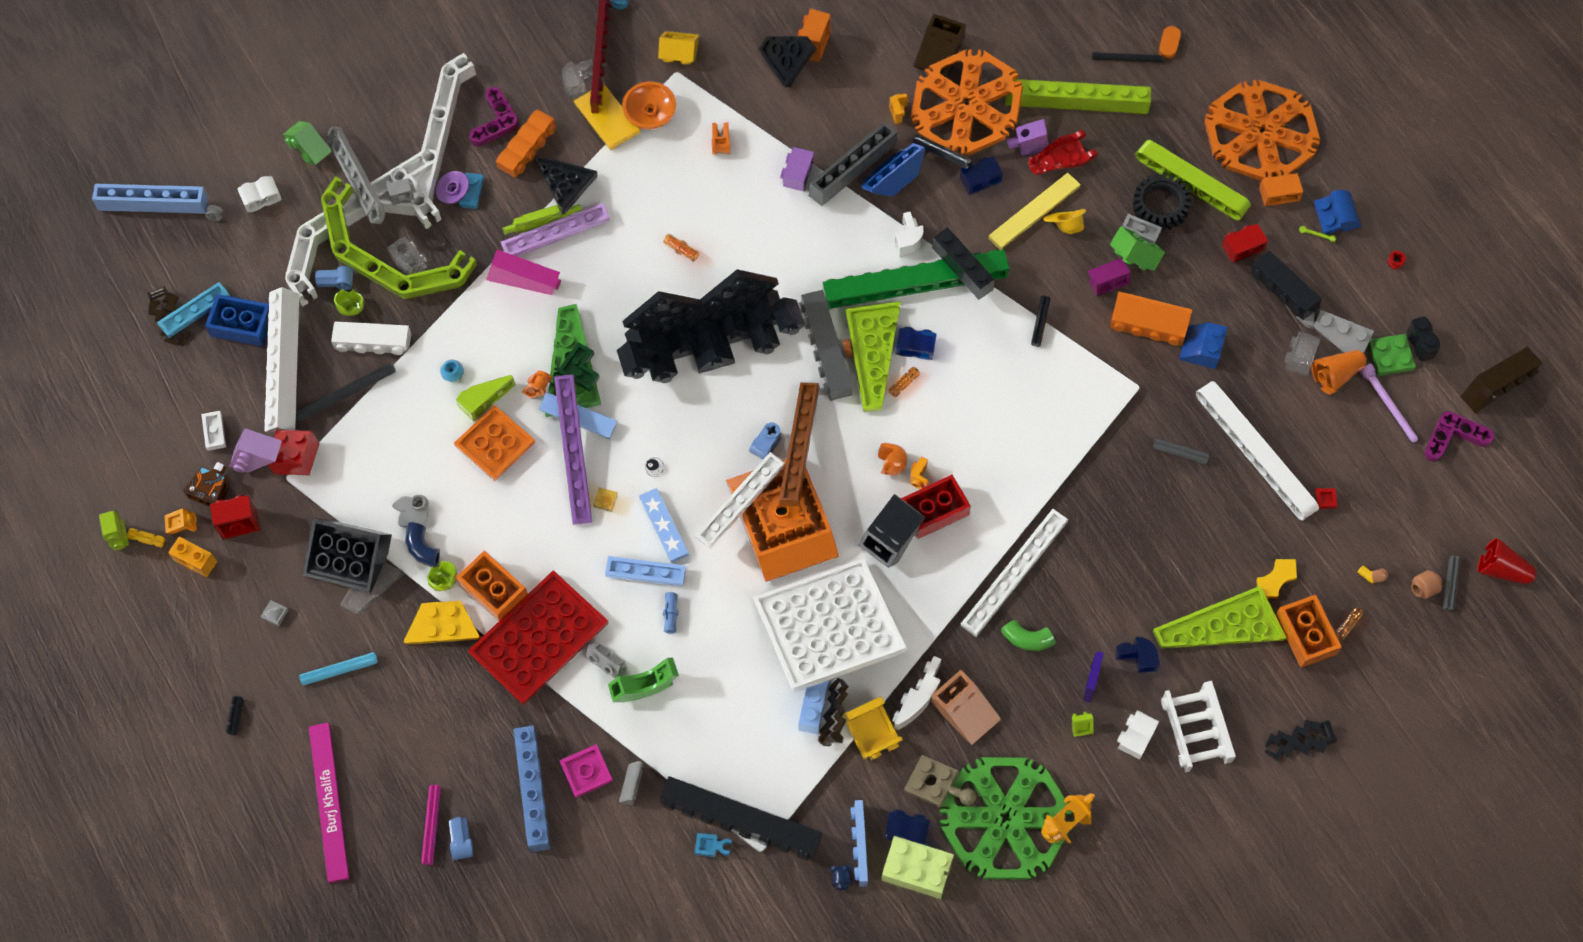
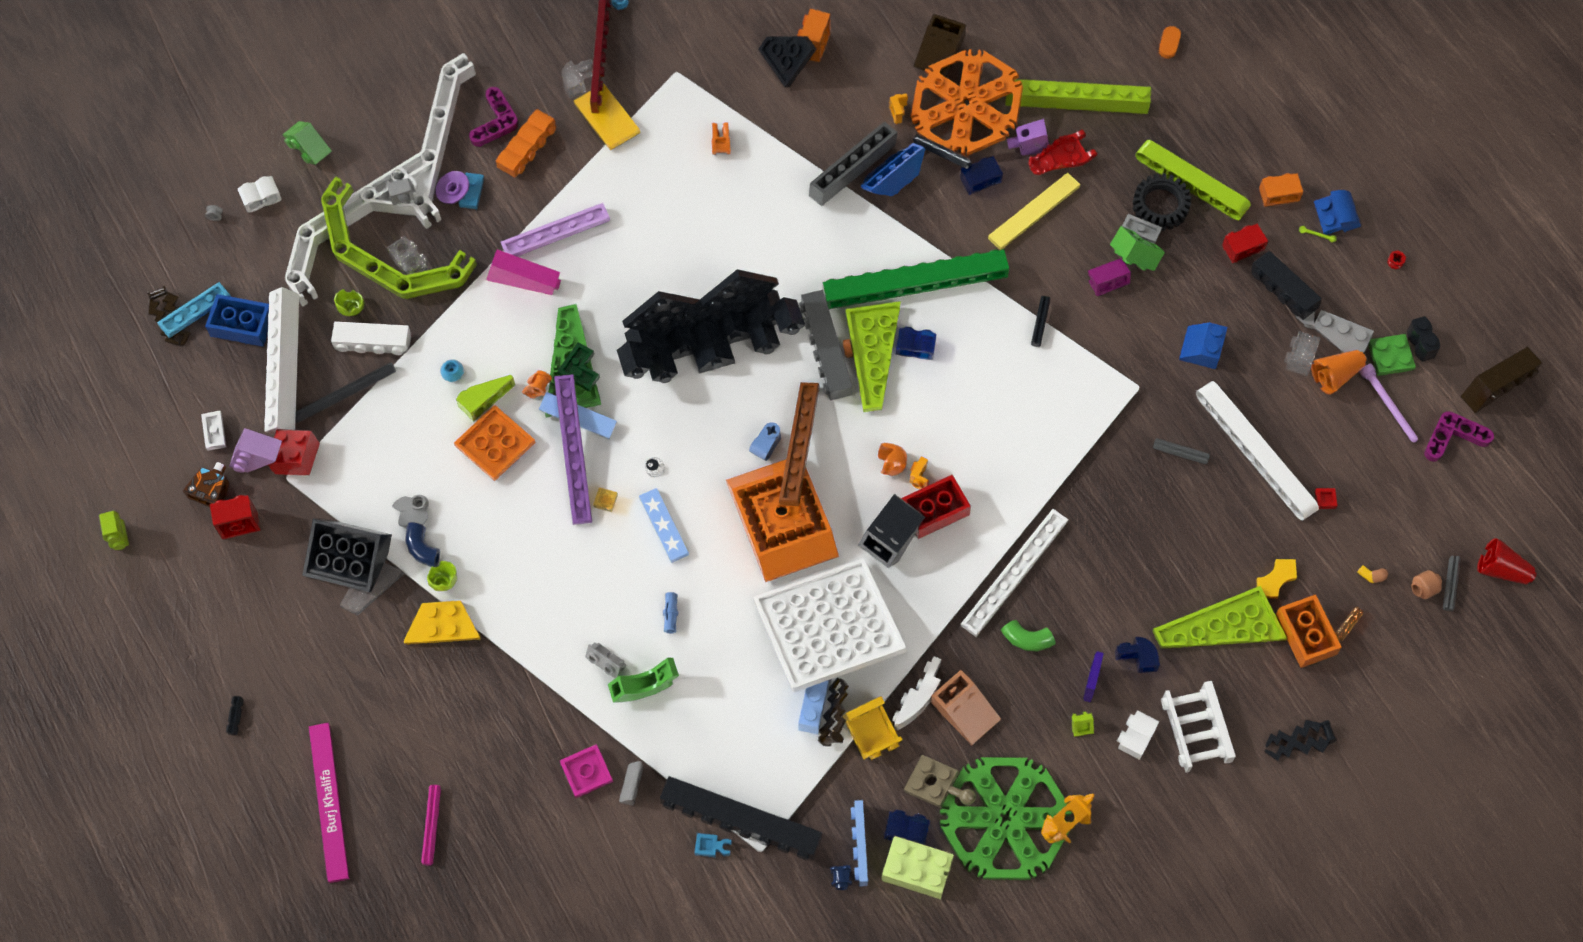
light blue brick [92,184,209,214] -> none
yellow axle [127,528,166,548] -> none
light orange bracket [165,508,197,535] -> none
light orange brick [168,537,217,578] -> none
light grey tile [260,600,289,627] -> none
medium azure axle [299,652,378,685] -> none
medium blue piece [315,266,353,290] -> none
light grey plate [327,126,385,224] -> none
medium blue piece [449,817,474,860] -> none
orange brick [456,550,528,621] -> none
red plate [468,570,609,706] -> none
lime piece [502,204,582,235] -> none
medium blue brick [514,726,551,852] -> none
black tile [535,155,598,215] -> none
light blue plate [605,556,686,587] -> none
orange dish [622,82,676,129] -> none
yellow slope [658,31,699,64] -> none
clear orange pin [663,234,699,262] -> none
white tile [695,452,785,549] -> none
medium lavender brick [780,147,814,192] -> none
clear orange axle [889,367,920,397] -> none
white brick [894,212,923,257] -> none
black brick [932,227,995,300] -> none
yellow piece [1043,209,1086,234] -> none
black bar [1092,52,1163,62] -> none
orange slope [1109,292,1192,346] -> none
orange plate [1204,80,1320,181] -> none

